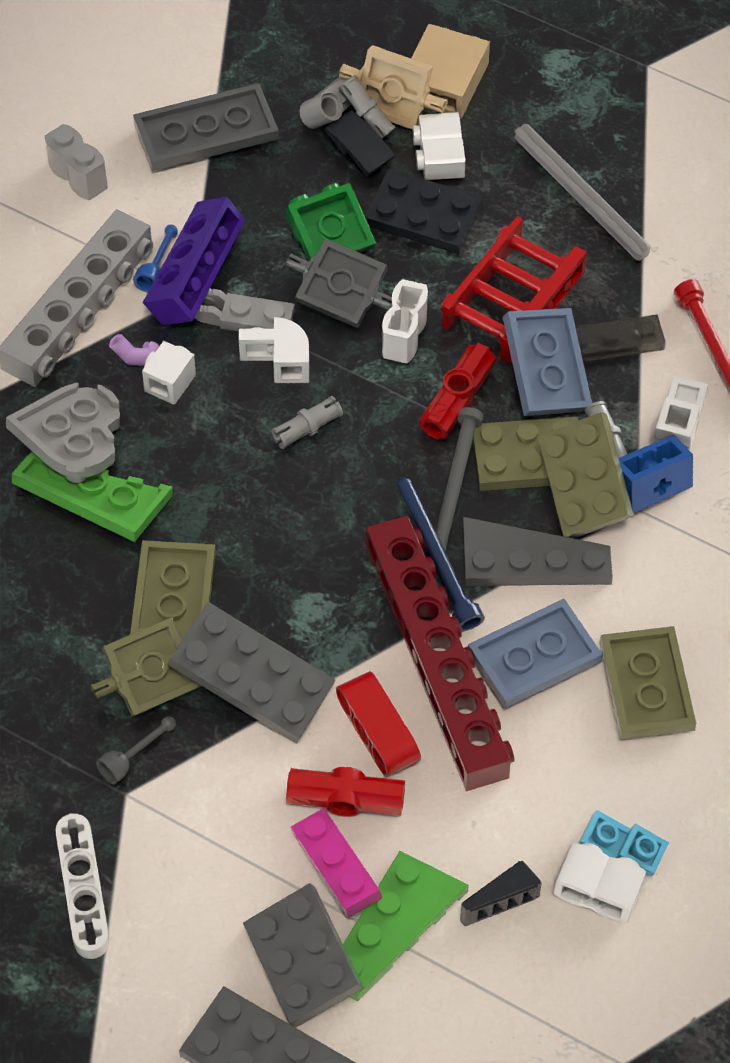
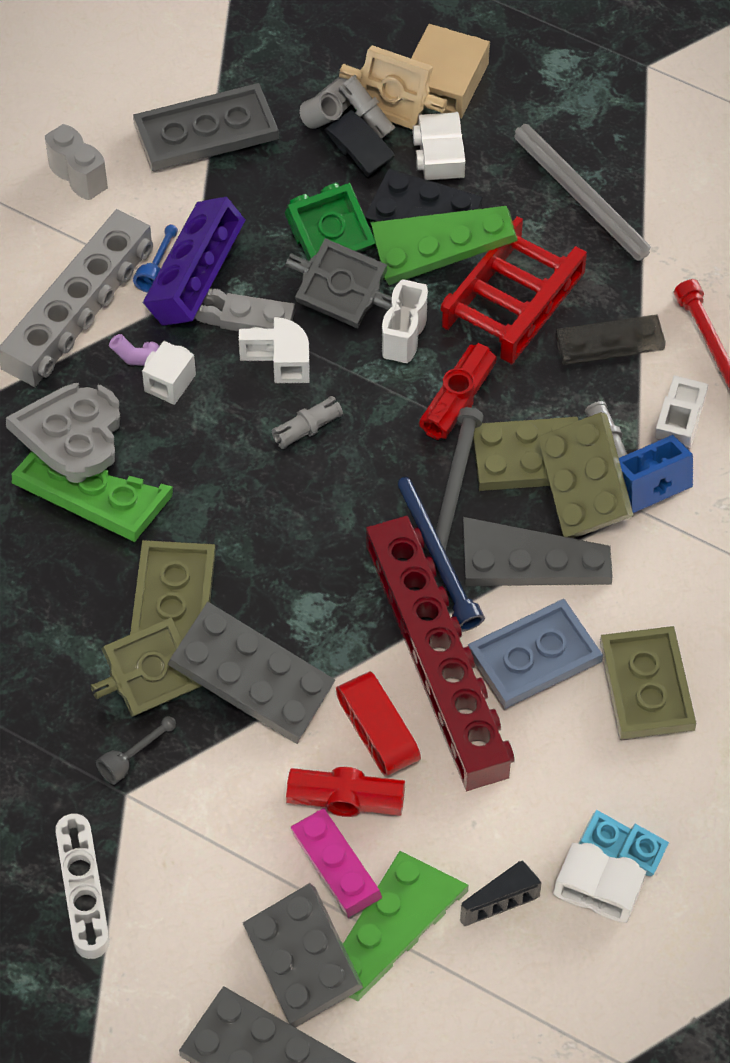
sand blue plate [503,308,592,416] -> none
none -> bright green wing [371,206,518,285]

